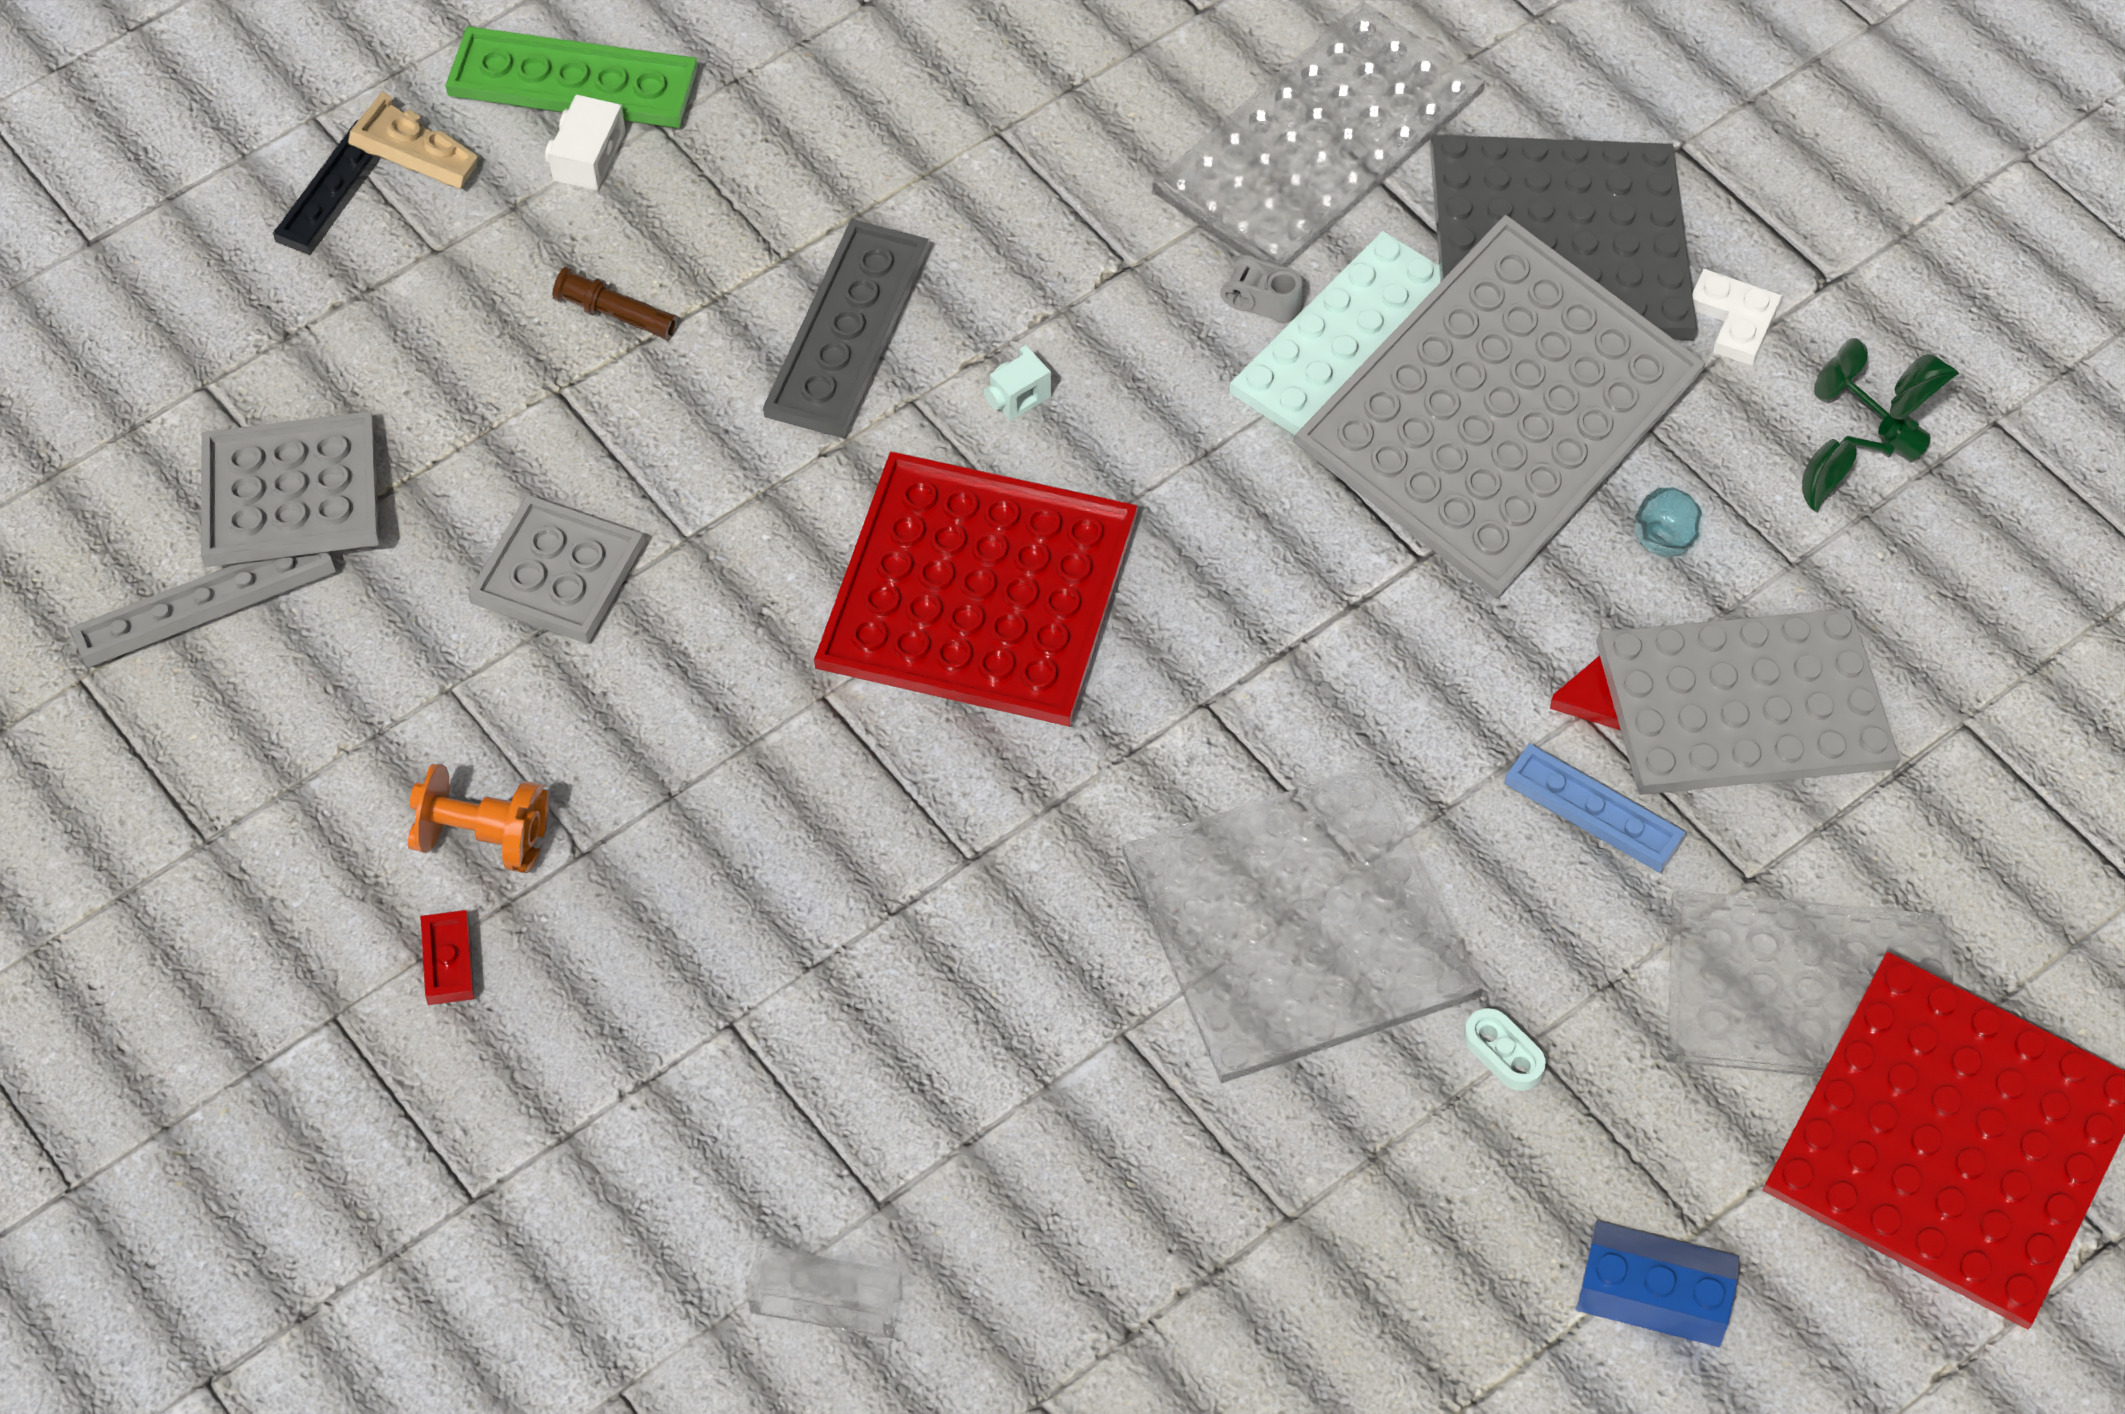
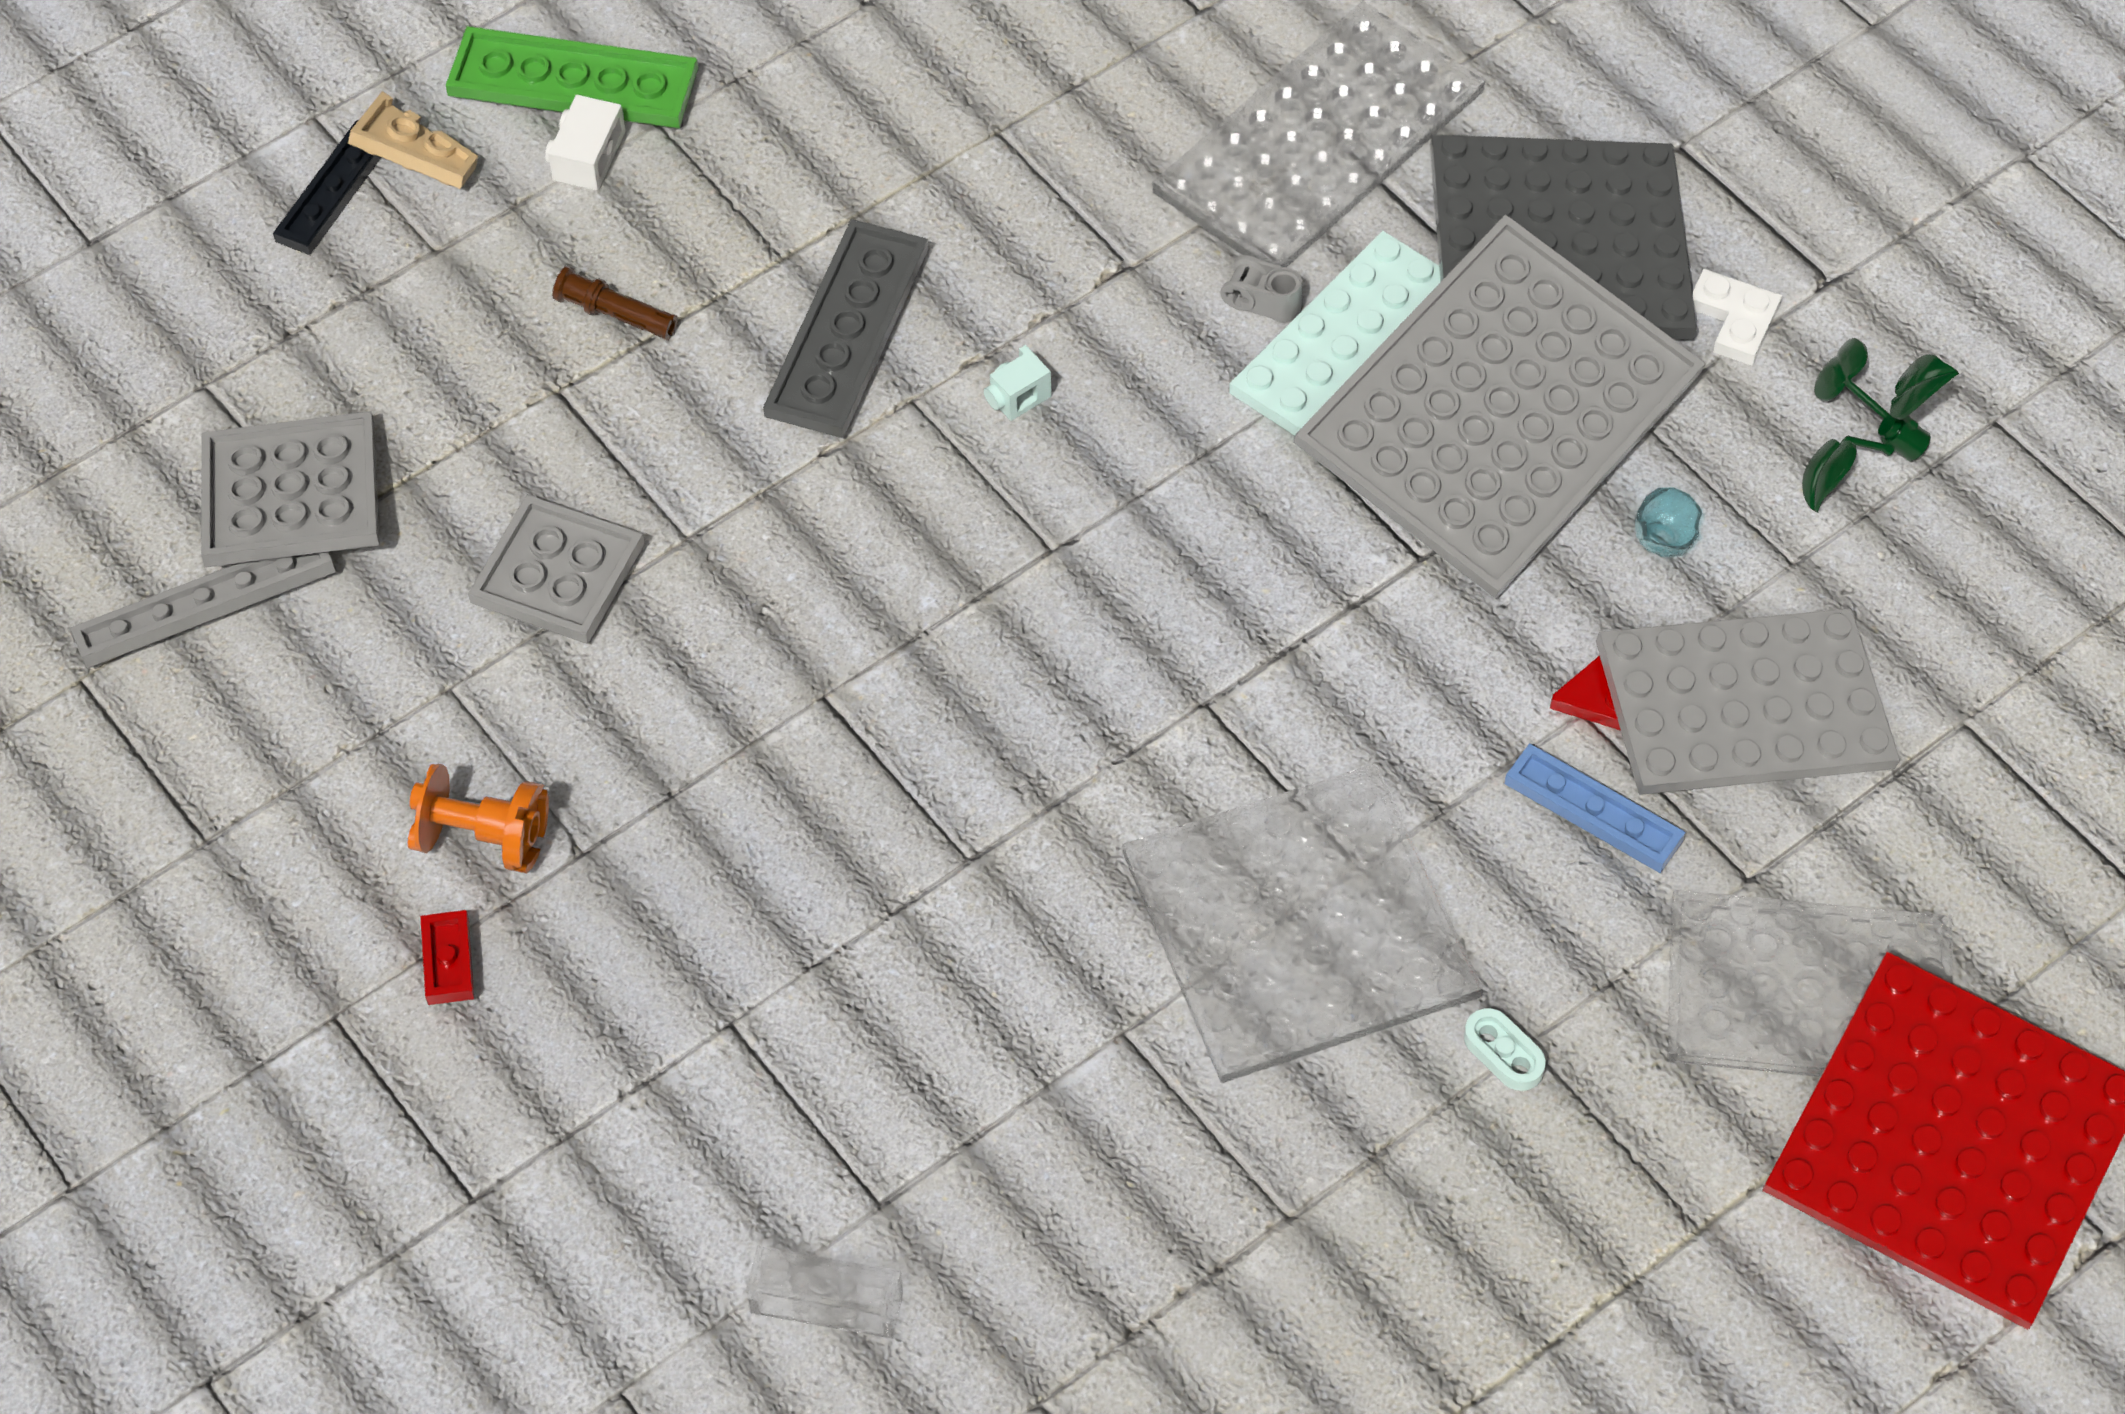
red plate [814,451,1138,727] -> none
blue slope [1576,1221,1739,1348] -> none

